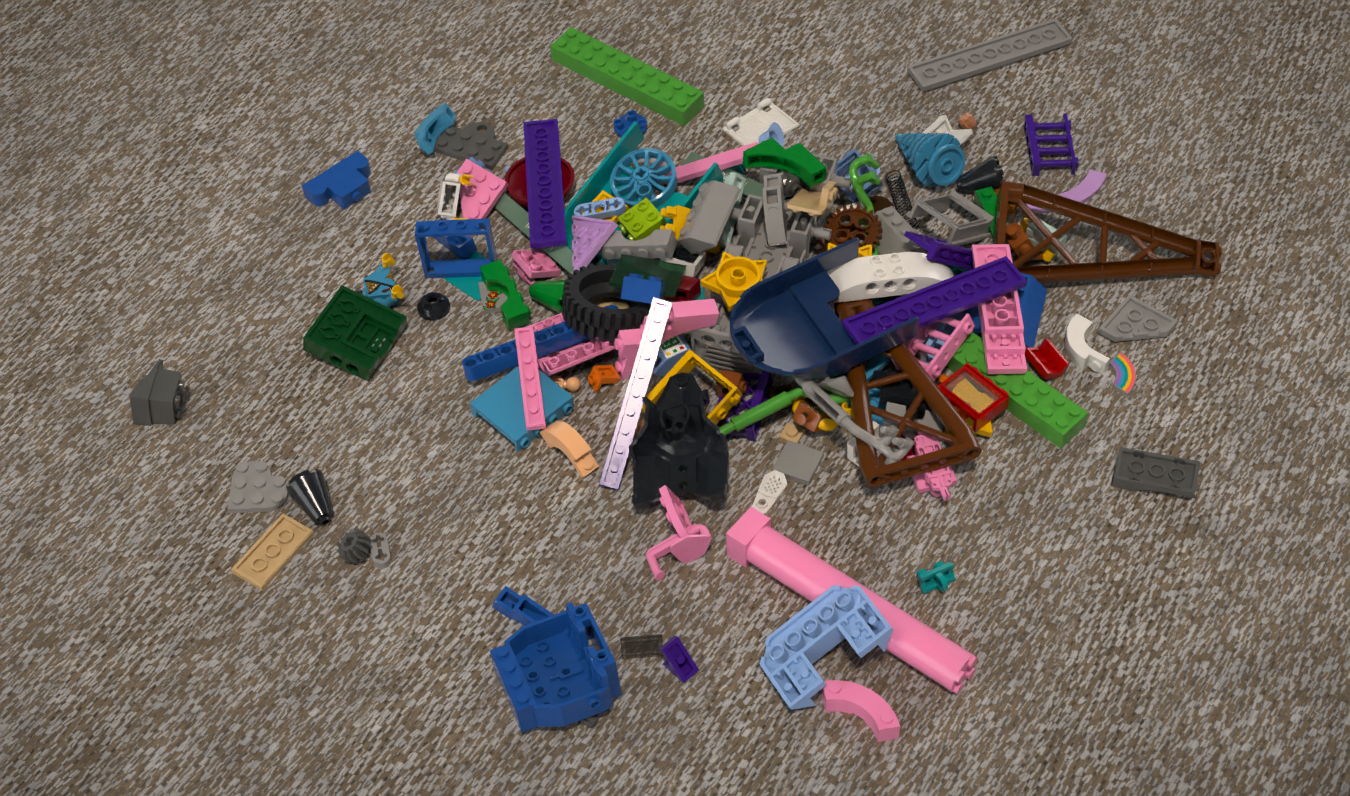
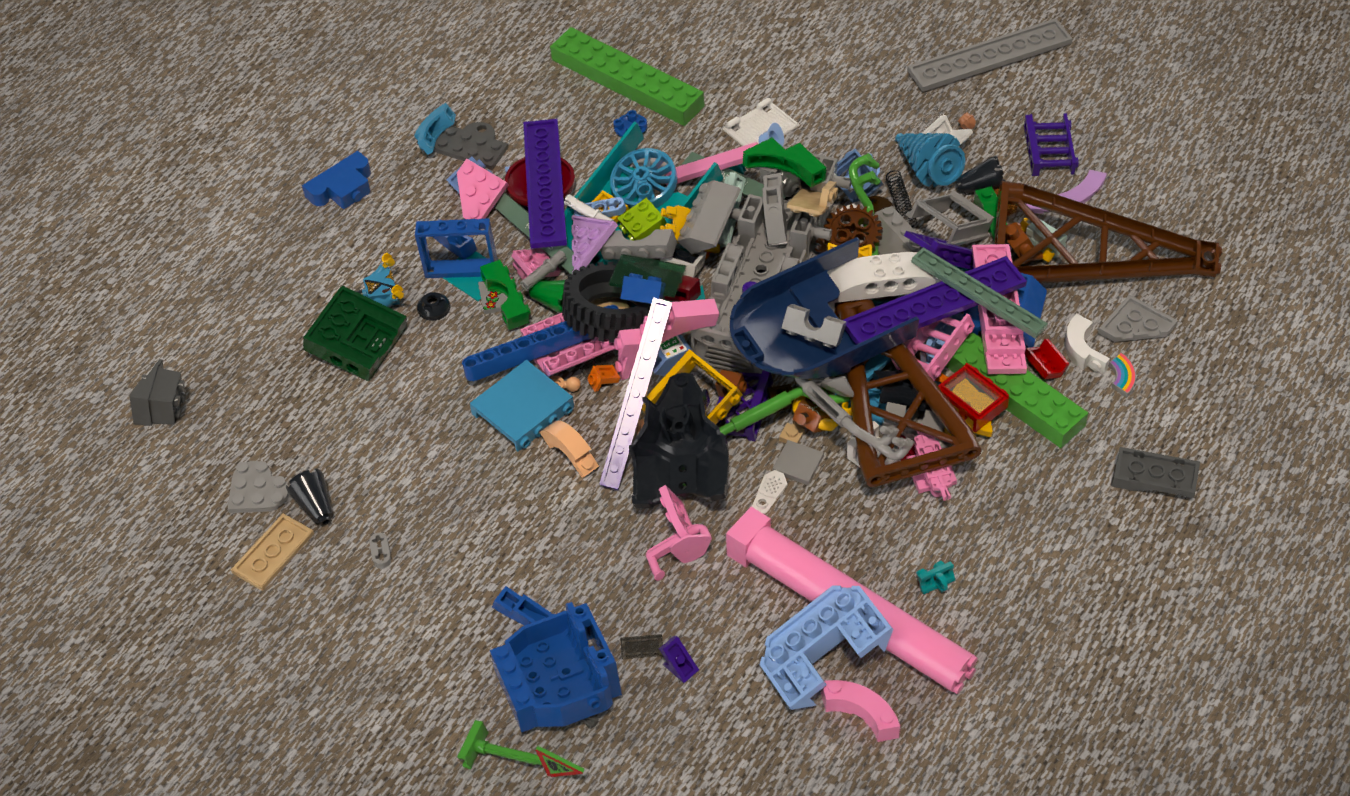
dark grey gear [337,529,372,564] -> none
white torso [437,173,474,220] -> none
bright pink tile [514,326,546,431] -> none
yellow plate [701,252,767,311] -> none
none -> bright green piece [457,720,585,777]
none -> light grey pin [520,250,567,291]
none -> white pin [564,194,614,221]
none -> light grey arch [782,304,847,348]
none -> sand green tile [911,247,1048,339]

